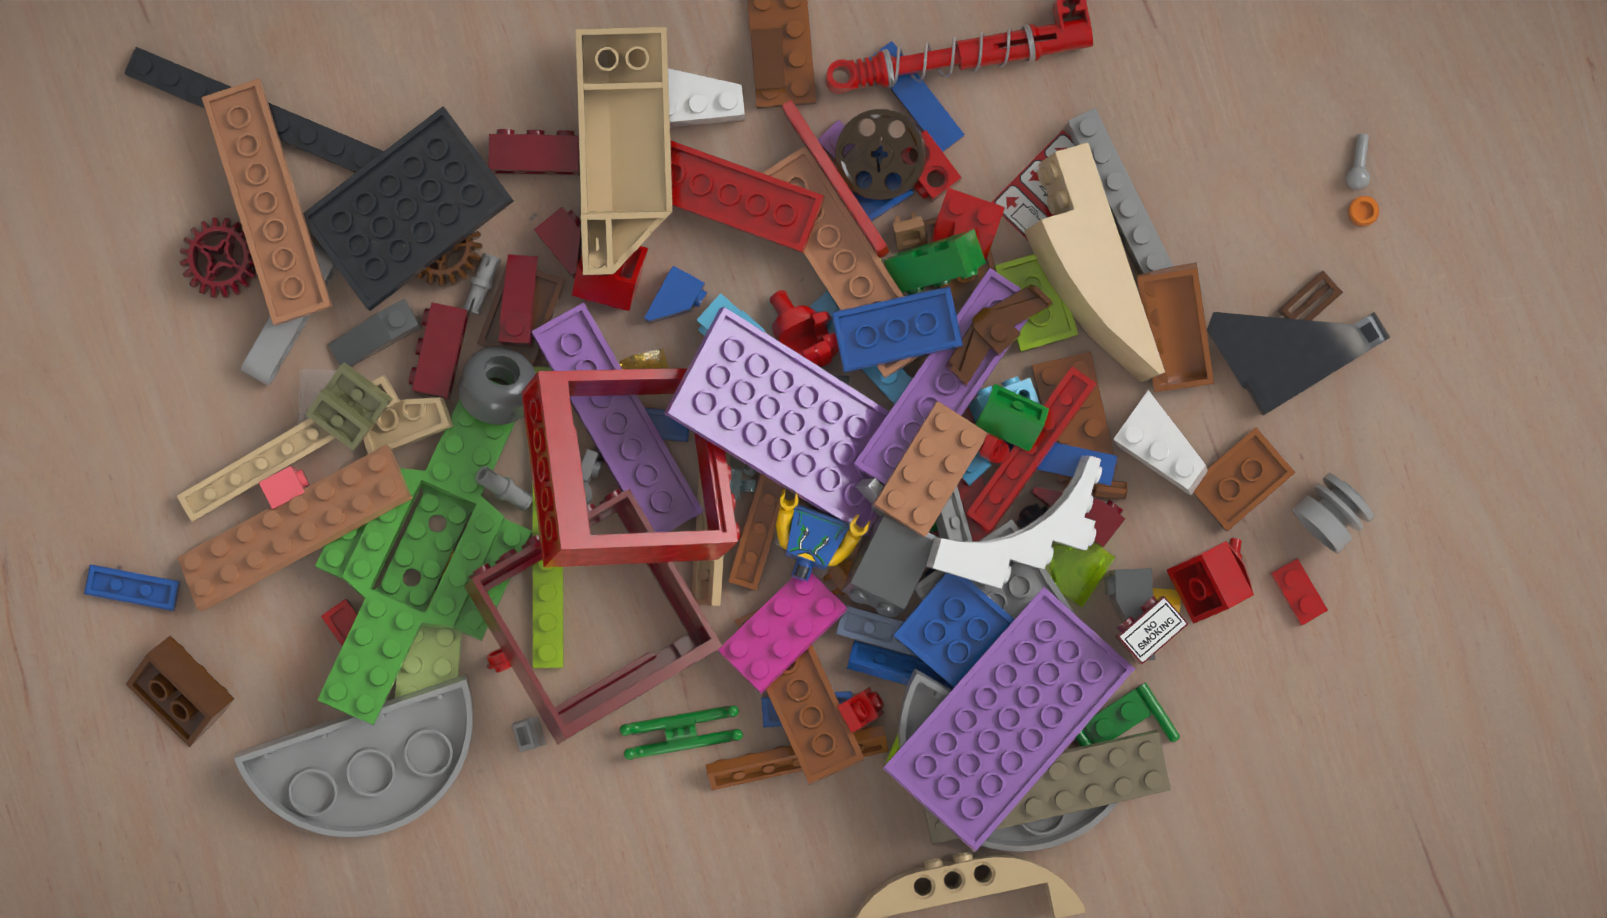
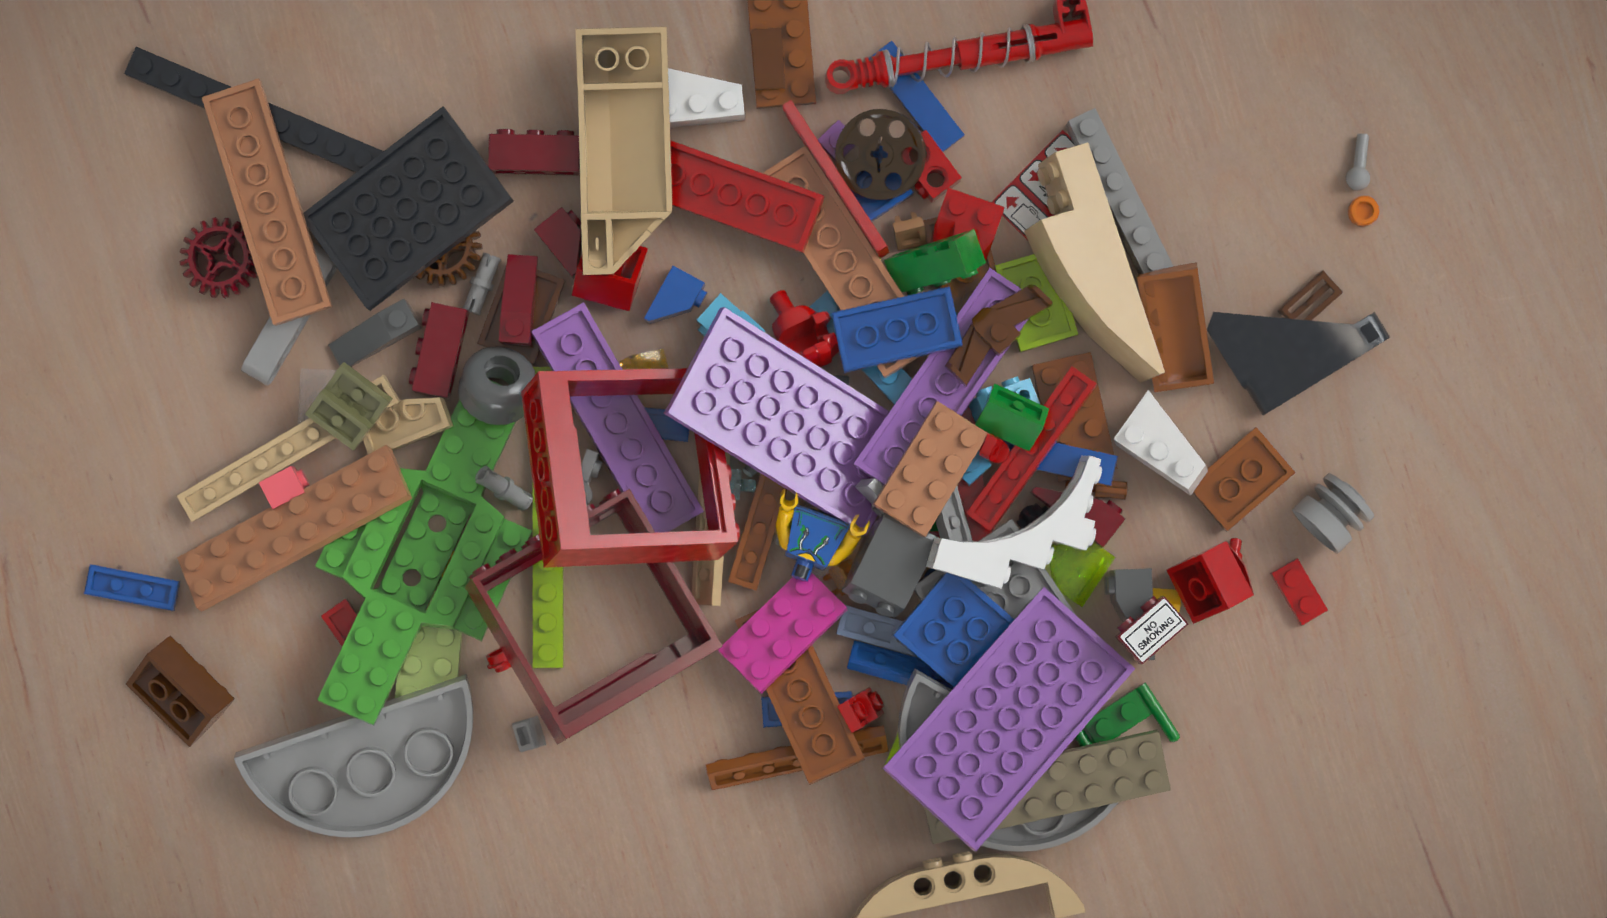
green piece [619,705,743,760] -> none

